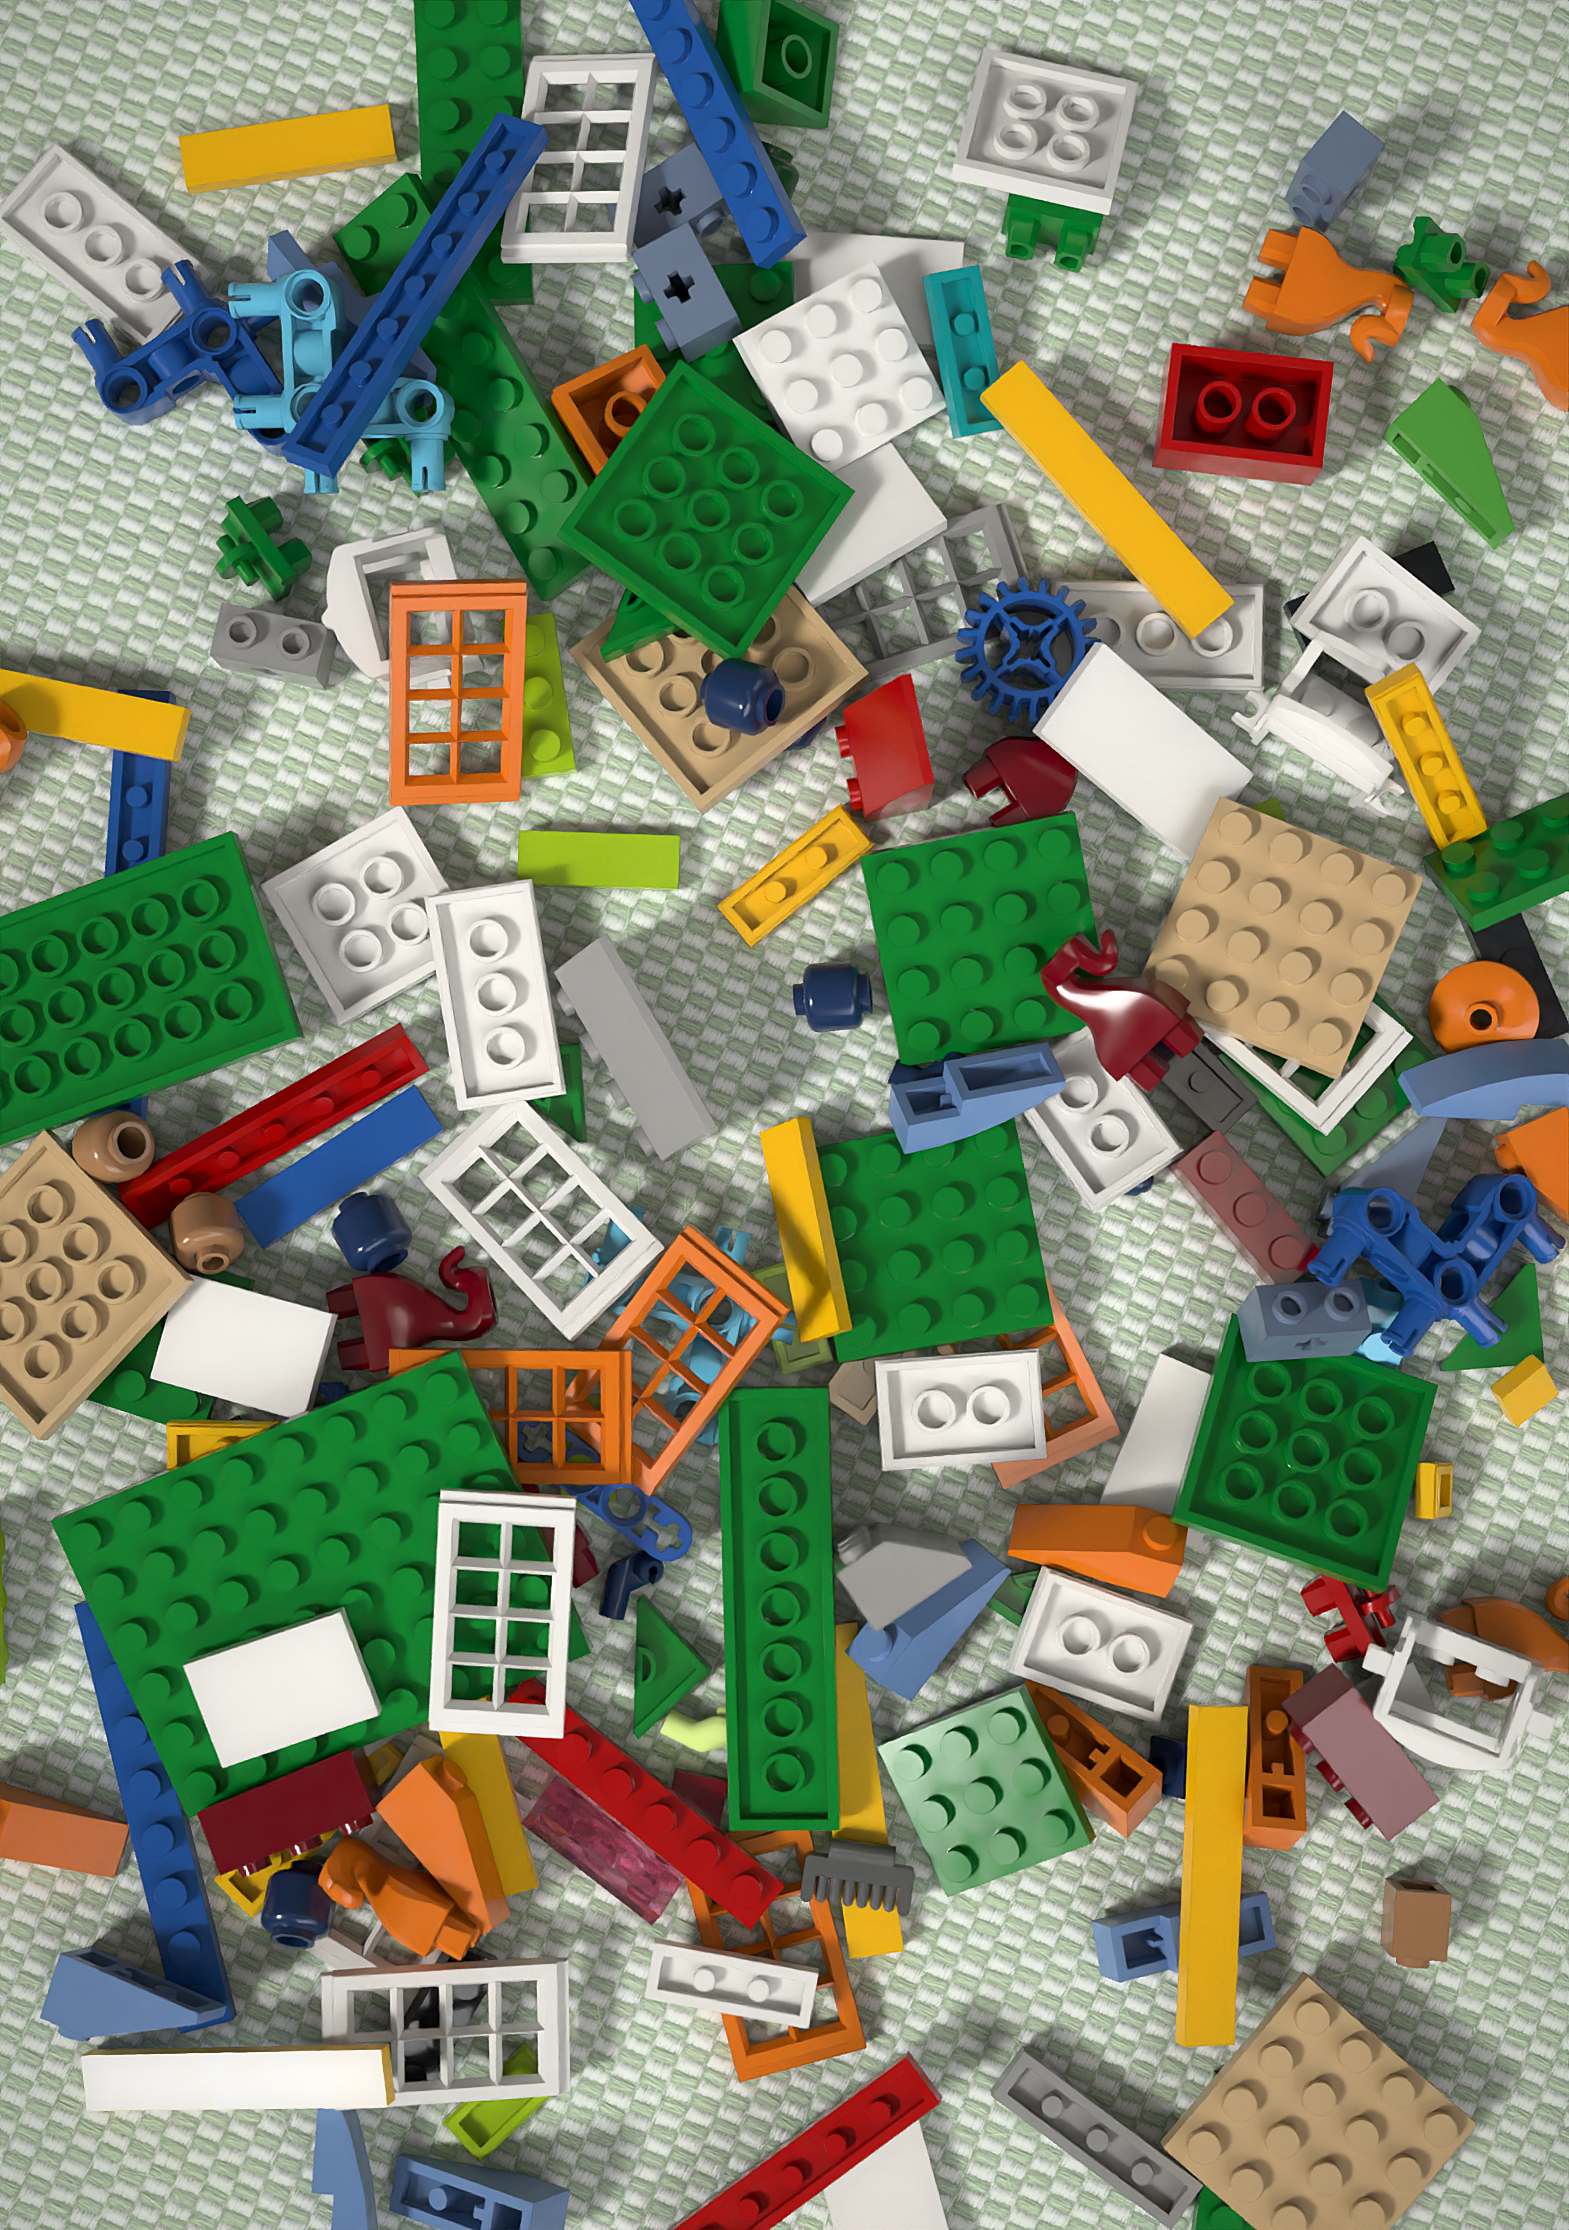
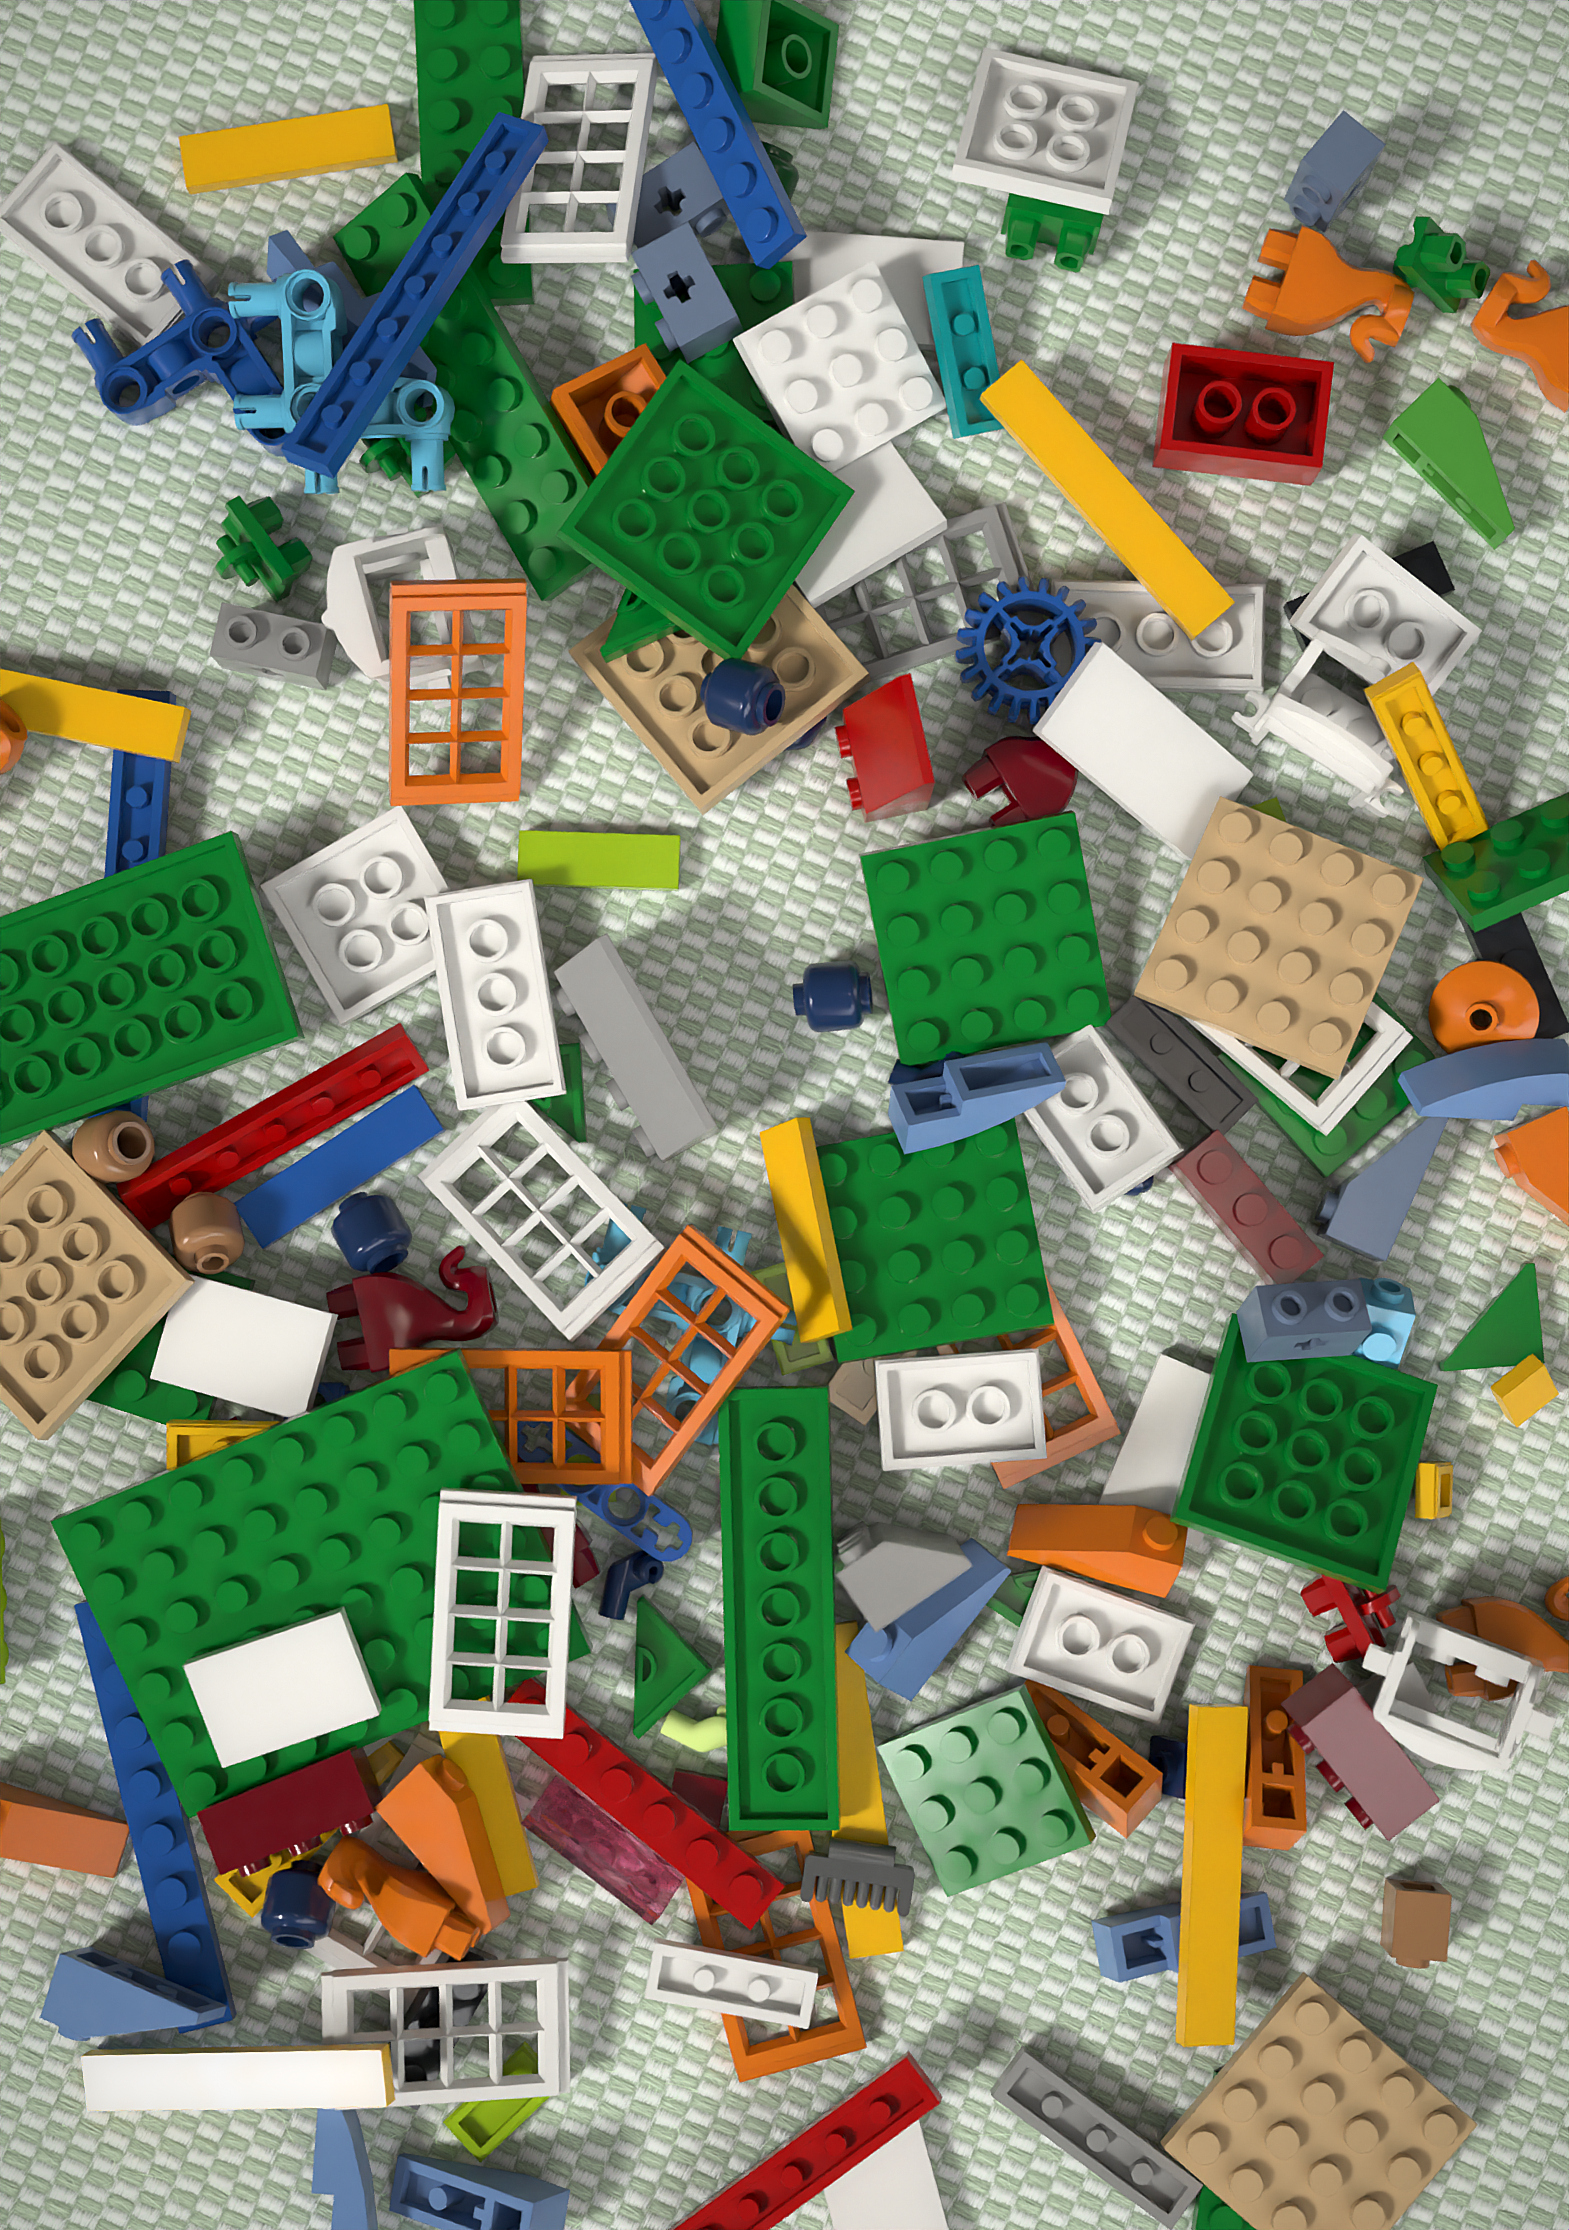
lime plate [500,612,577,781] -> none
yellow tile [717,803,875,949] -> none
dark red hips [1039,928,1205,1093] -> none
blue pin [1307,1174,1566,1358] -> none

